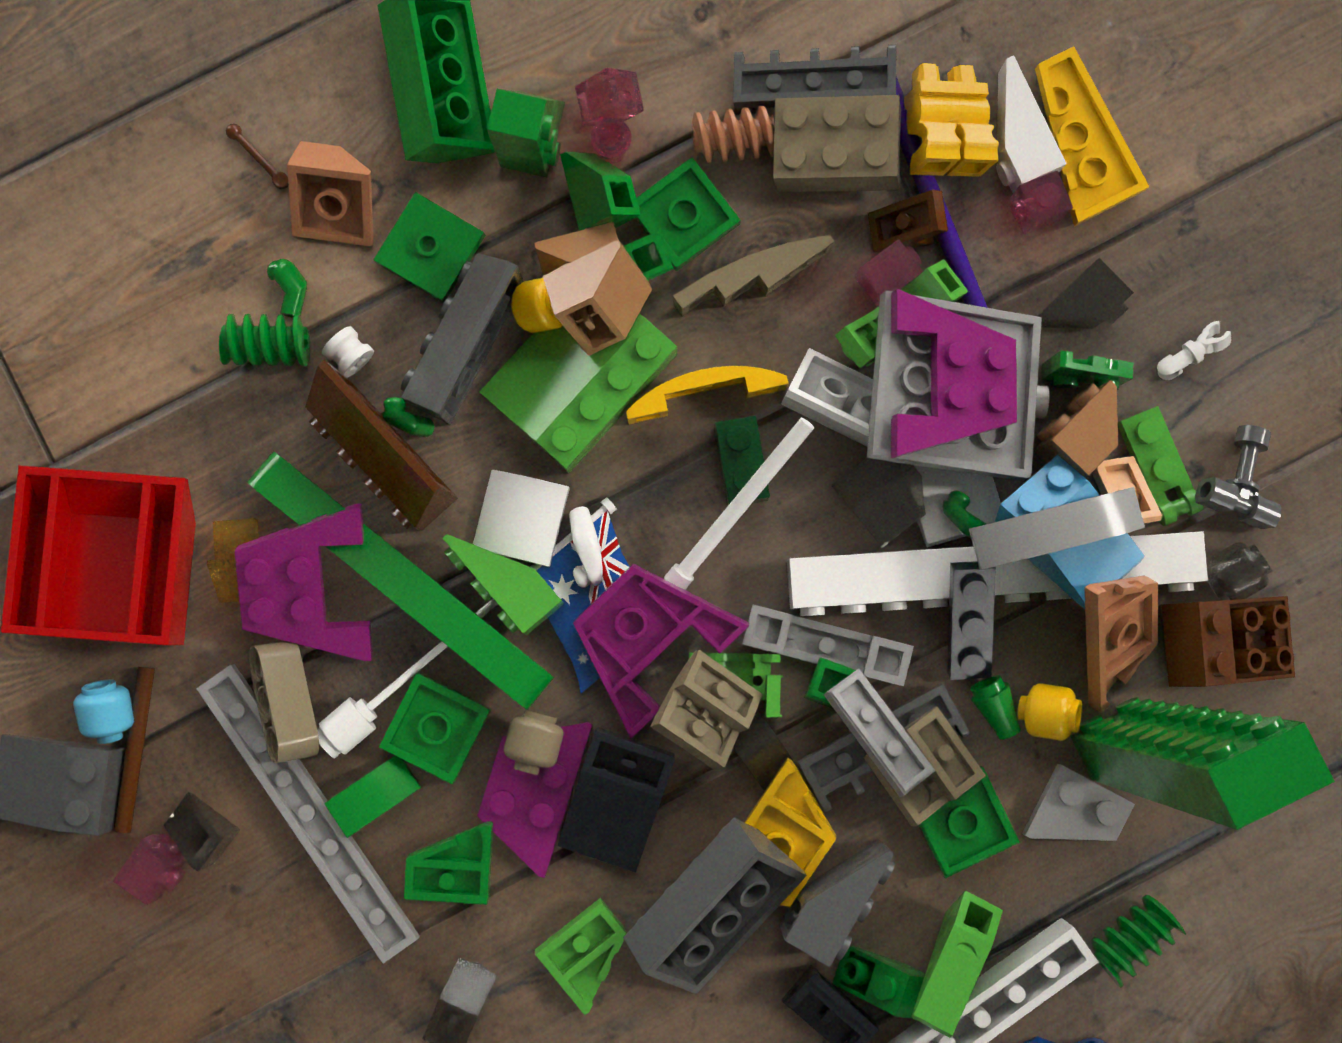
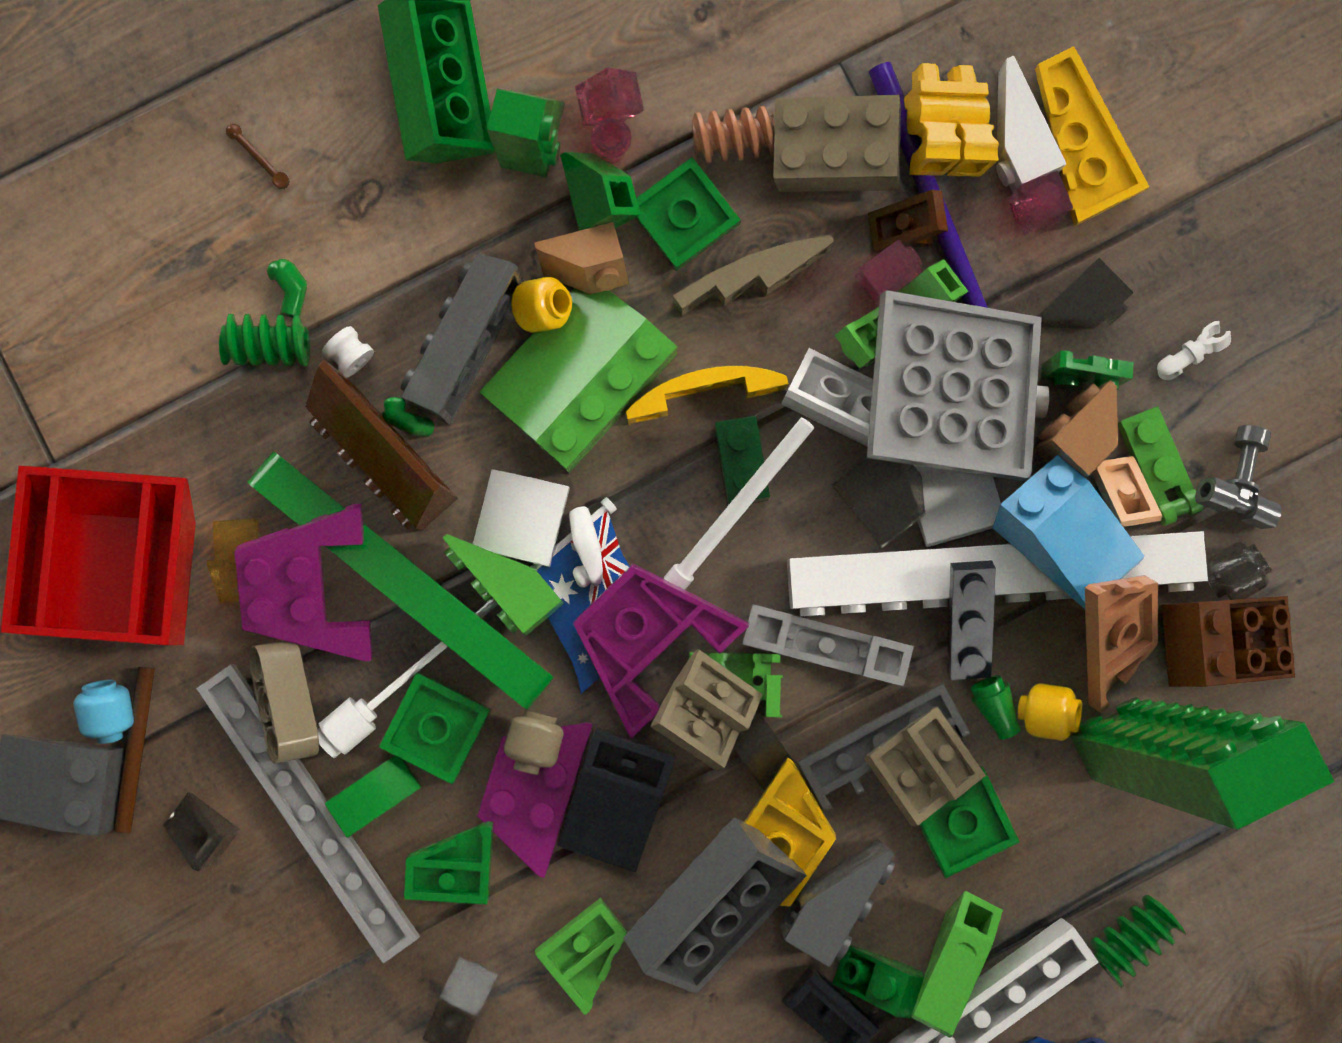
clear pink brick [113,834,188,905] -> none
nougat slope [287,141,373,246] -> none
green plate [373,192,486,303] -> none
medium nougat slope [543,239,652,356] -> none
green slope [624,231,674,282] -> none
dark grey hinge [733,44,897,109] -> none
green slope [804,657,856,709] -> none
light grey tile [824,669,936,797] -> none
magenta wing [891,289,1017,459] -> none
green arm [942,490,986,538] -> none
light grey slope [969,487,1145,570] -> none
light grey wing [1022,764,1135,841] -> none

